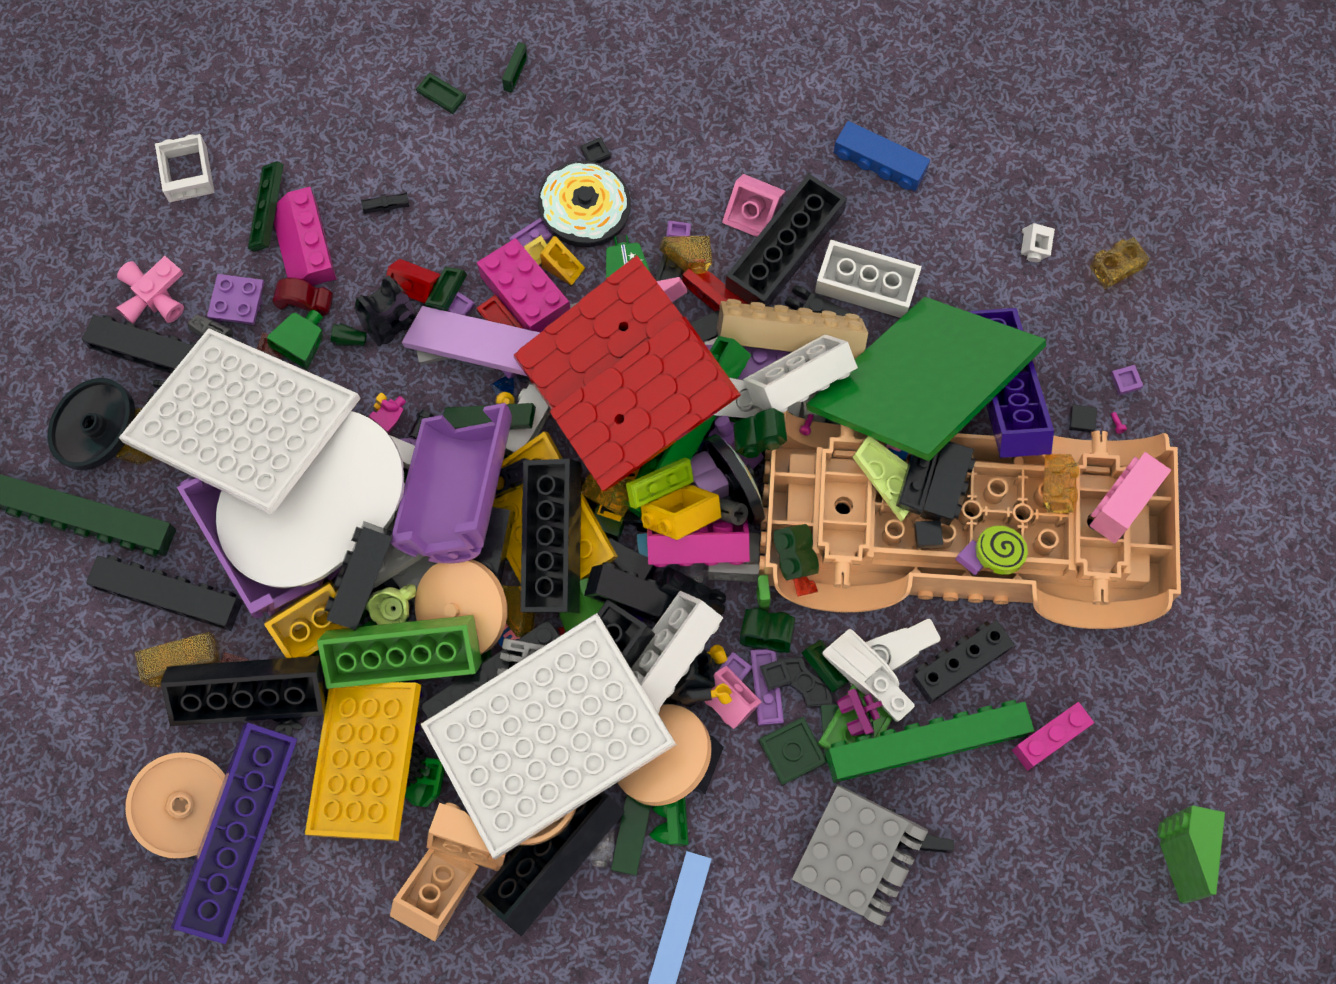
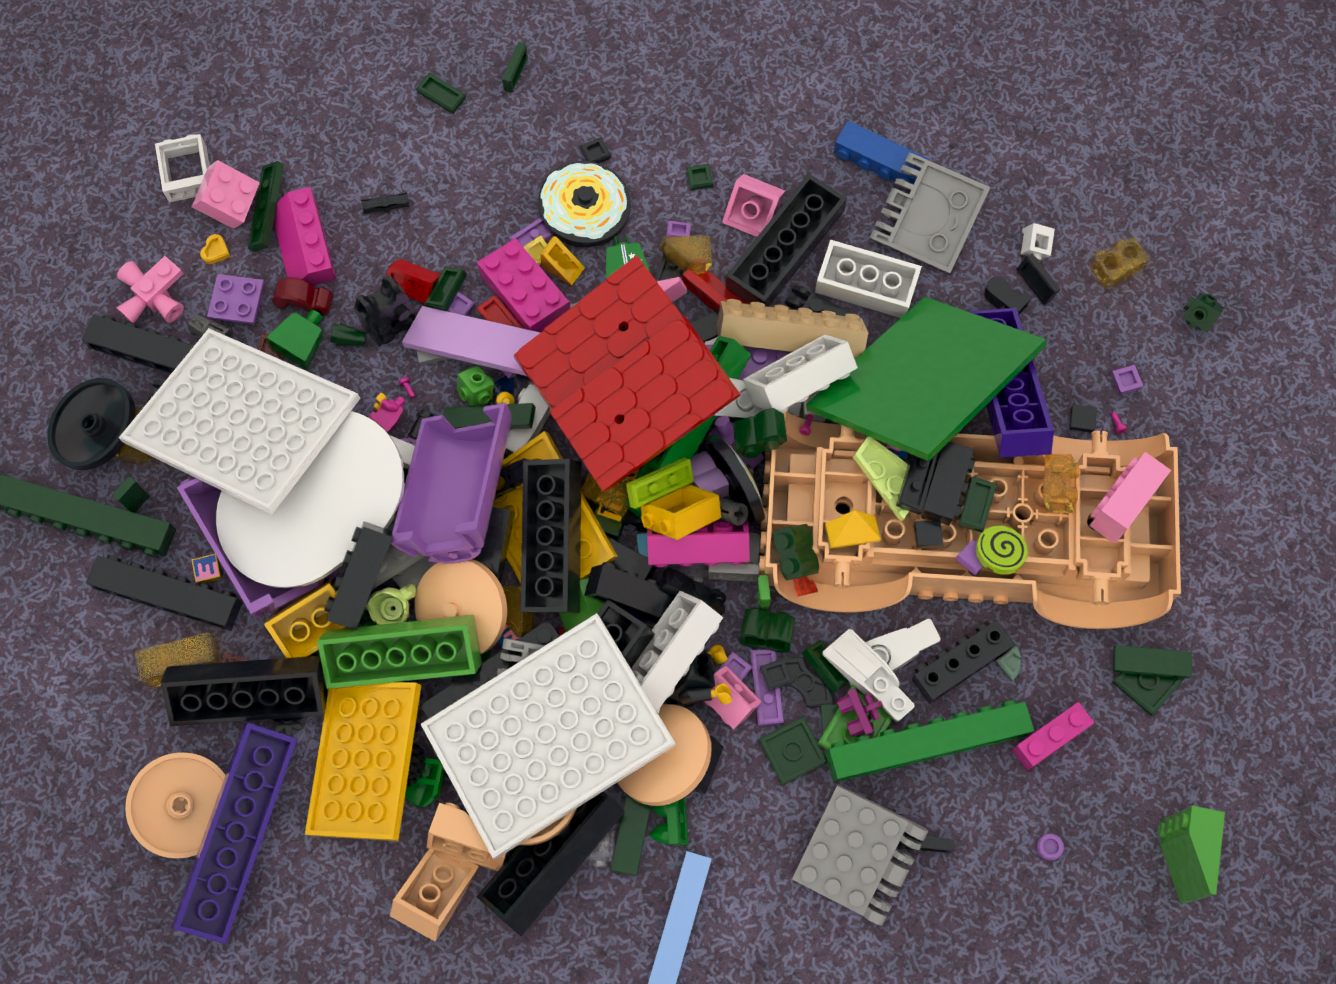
none -> dark green tile [113,477,150,513]
none -> tile [191,554,222,585]
none -> bright pink brick [192,160,260,229]
none -> yellow tile [200,234,231,264]
none -> dark pink piece [398,377,416,398]
none -> bright green brick [457,365,495,406]
none -> dark green tile [686,164,713,191]
none -> yellow slope [825,510,881,549]
none -> light grey hinge [869,153,990,274]
none -> dark green tile [958,477,997,533]
none -> black leg [984,277,1032,315]
none -> sand green tile [995,646,1021,682]
none -> black tile [1016,253,1061,305]
none -> medium lavender tile [1036,833,1064,861]
none -> dark green tile [1112,645,1185,716]
none -> dark green tile [1113,645,1192,679]
none -> dark green brick [1183,293,1225,333]

